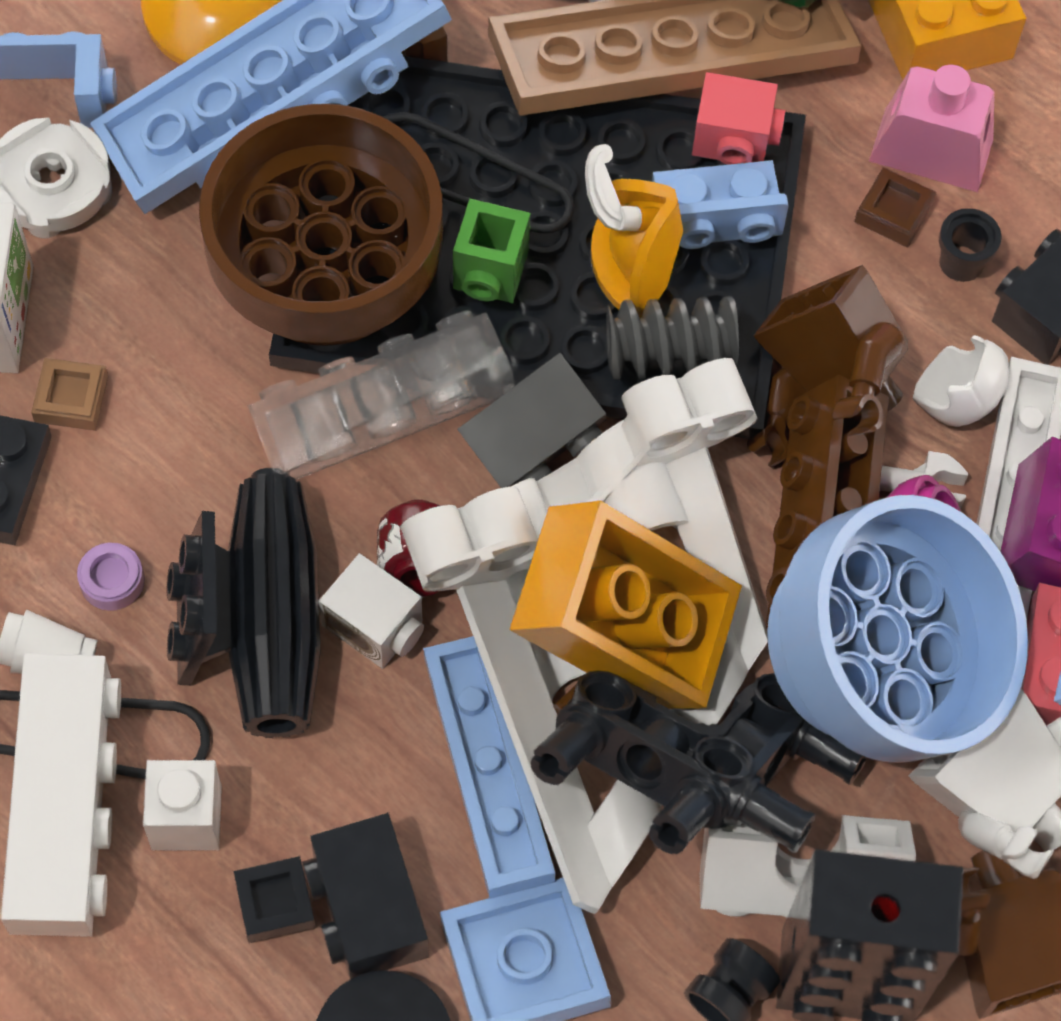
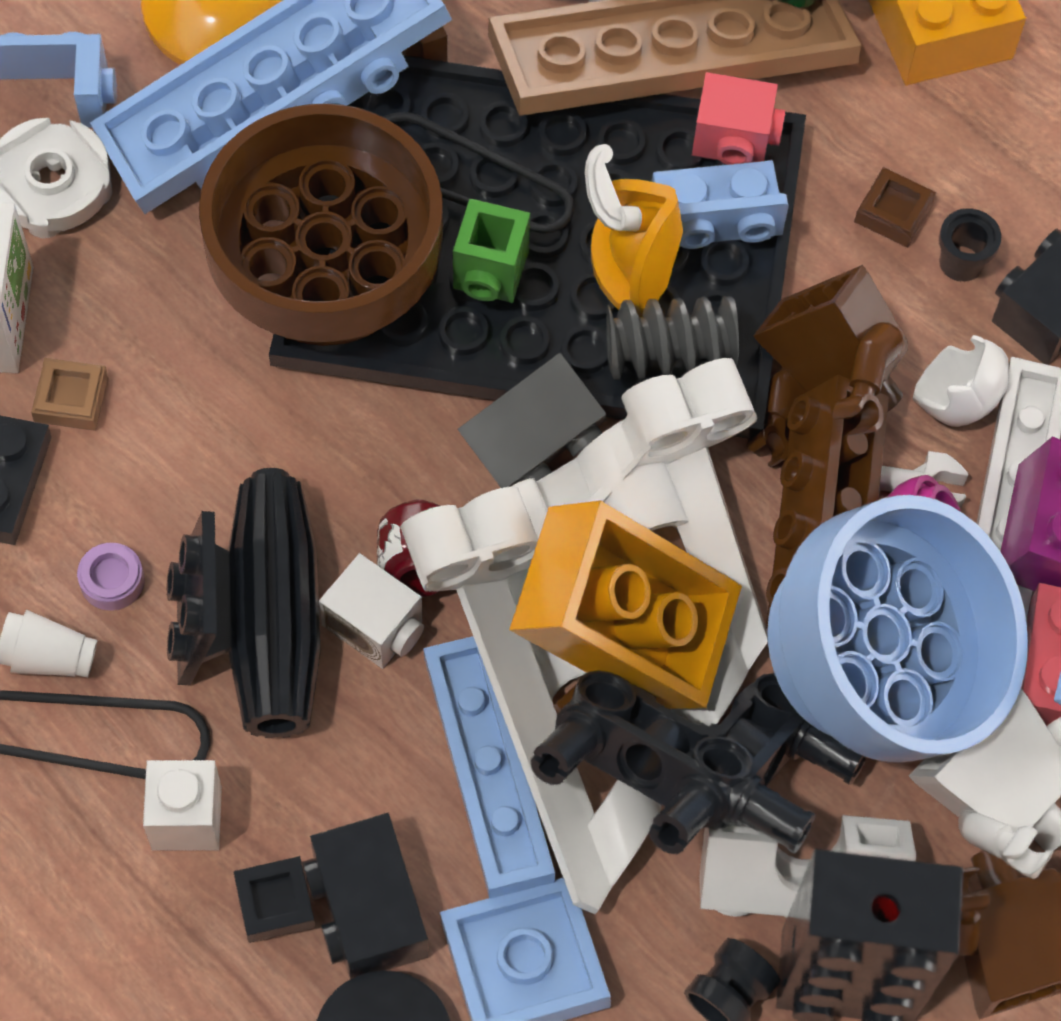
white brick [1,653,121,936] -> none
clear wedge [248,311,515,480] -> none
bright pink torso [869,64,995,192] -> none

